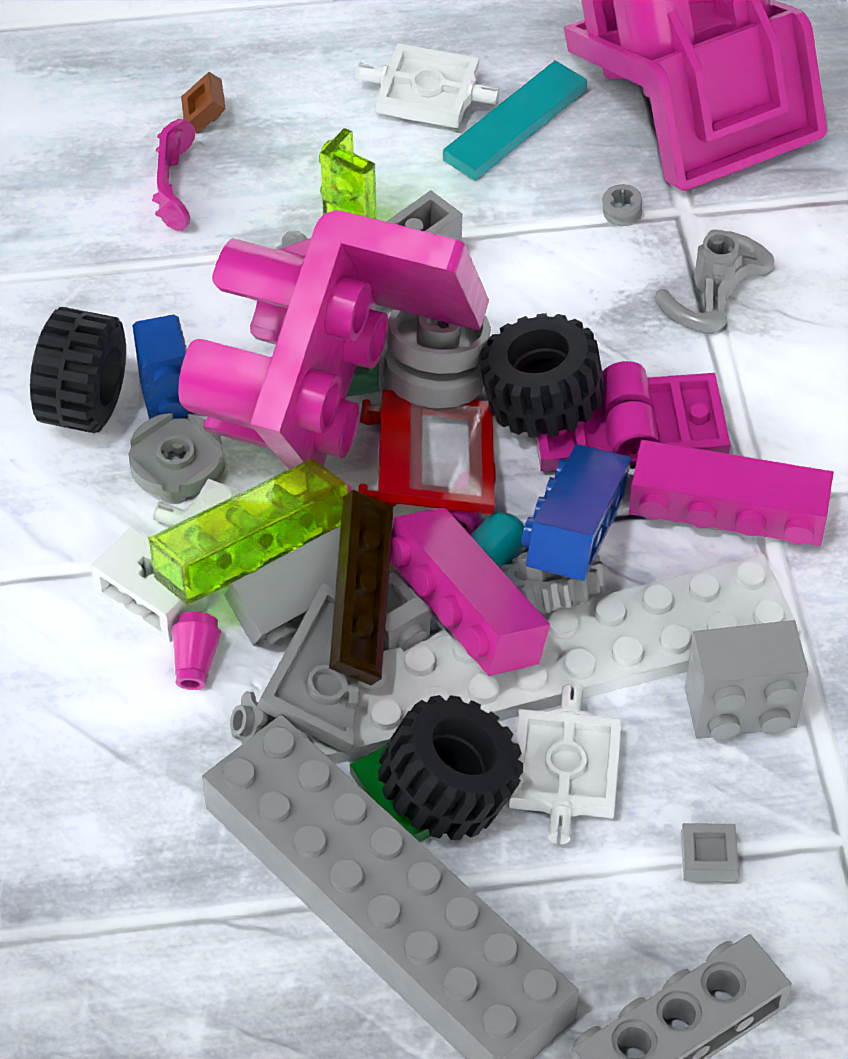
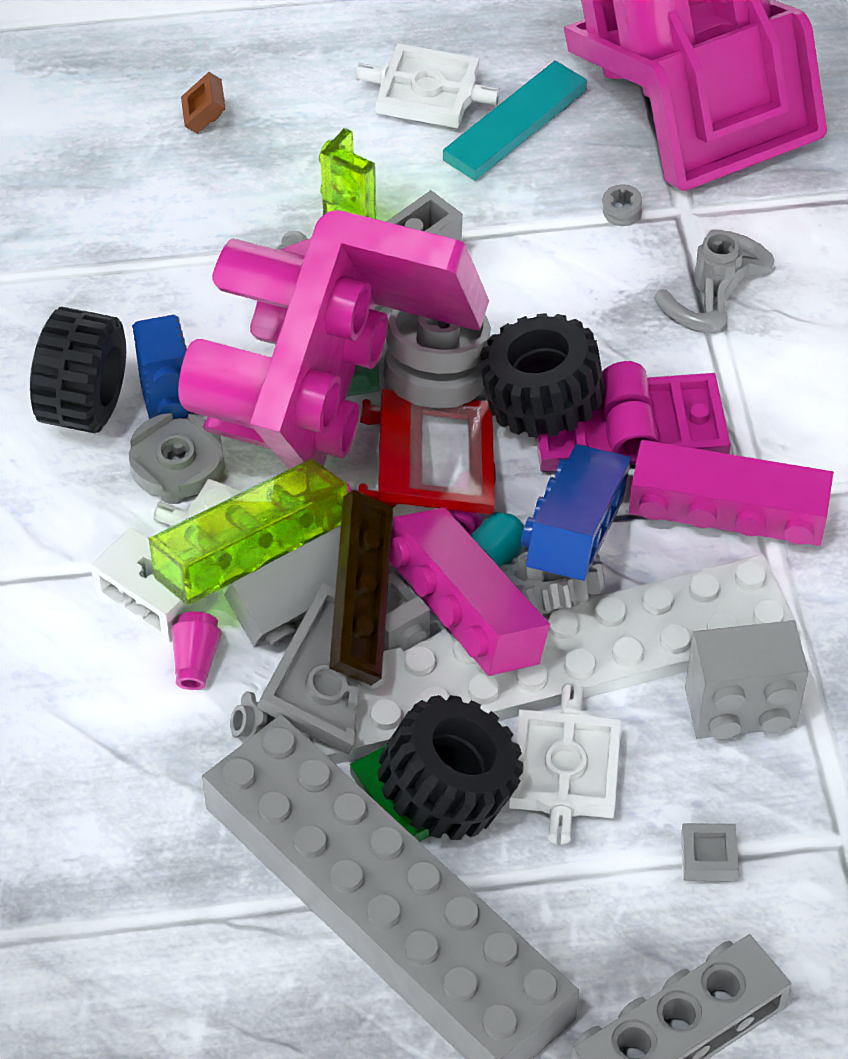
dark pink piece [152,119,195,231] -> none

